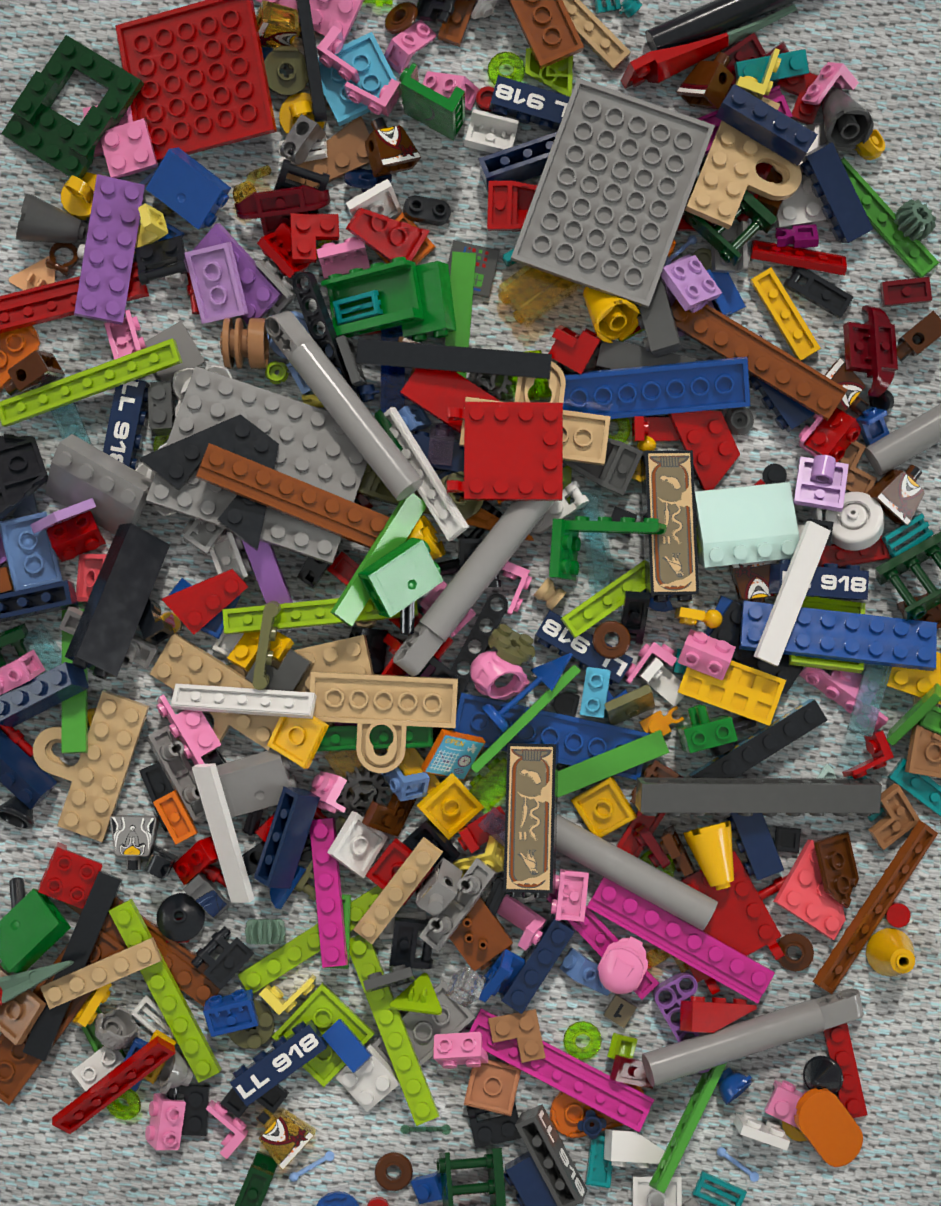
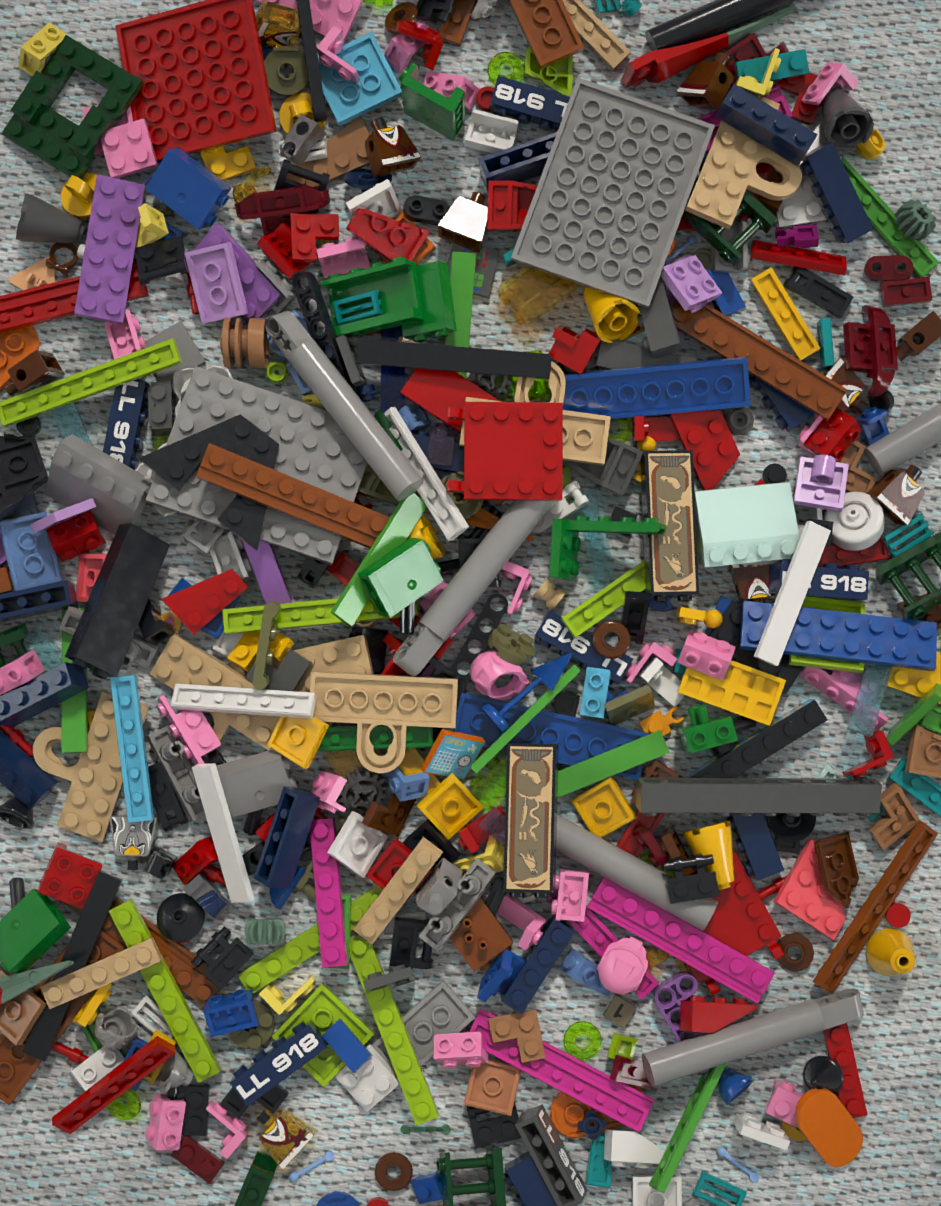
orange plate [153,790,198,845] -> none
bright pink bracket [344,79,402,117] -> none
lime piece [390,973,442,1015] -> none
clear brick [445,966,486,1008] -> none
none -> black tile [16,416,42,436]
none -> light yellow bracket [18,23,68,76]
none -> red bar [52,1042,89,1065]
none -> medium azure plate [110,674,154,823]
none -> dark red plate [171,1135,225,1184]
none -> yellow plate [200,146,257,181]
none -> red bracket [396,20,444,70]
none -> torso [438,192,488,253]
none -> black plate [663,853,720,904]
none -> black dish [767,813,816,842]
none -> teal tile [817,318,834,369]
none -> dark red plate [864,255,913,280]

